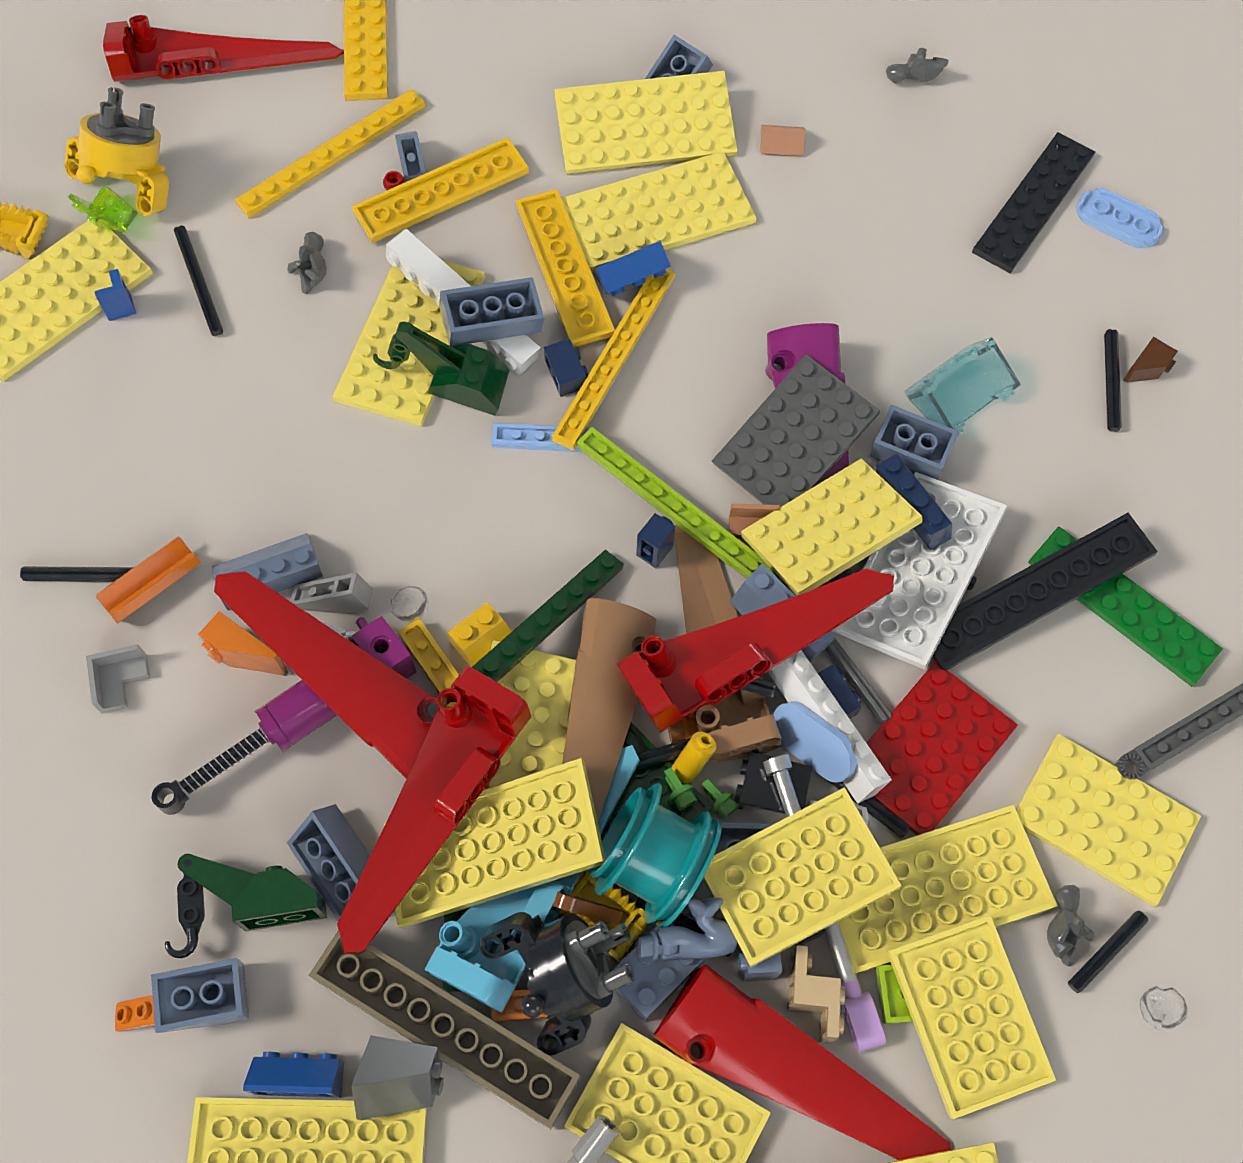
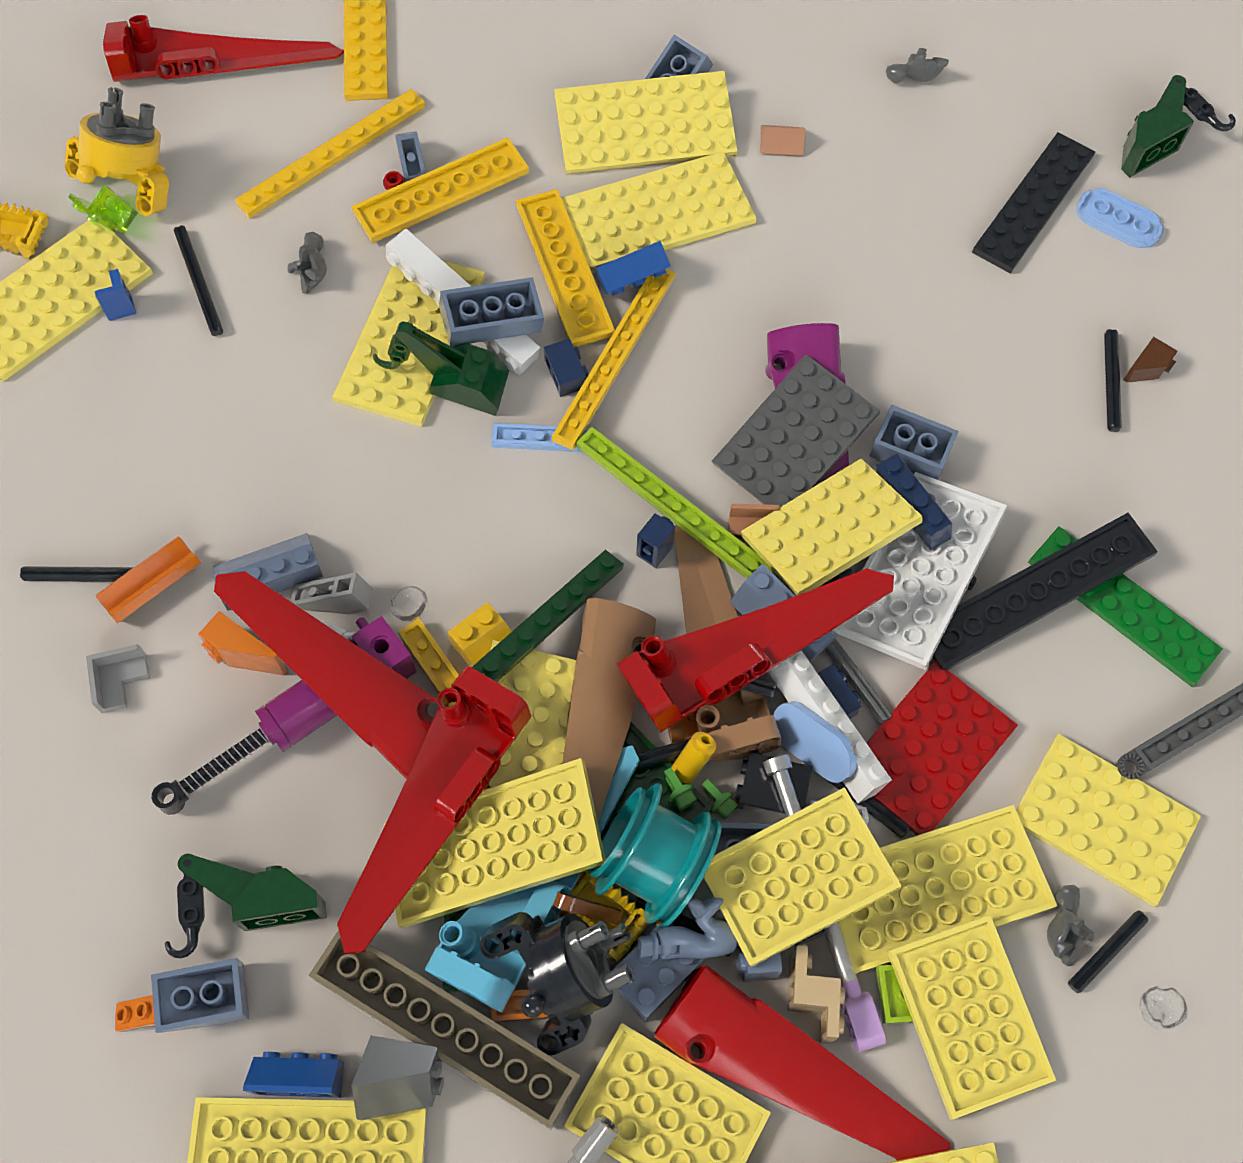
sand blue slope [287,804,370,921] -> none
clear light blue windscreen [904,337,1021,436] -> none
none -> dark green slope [1121,75,1236,178]

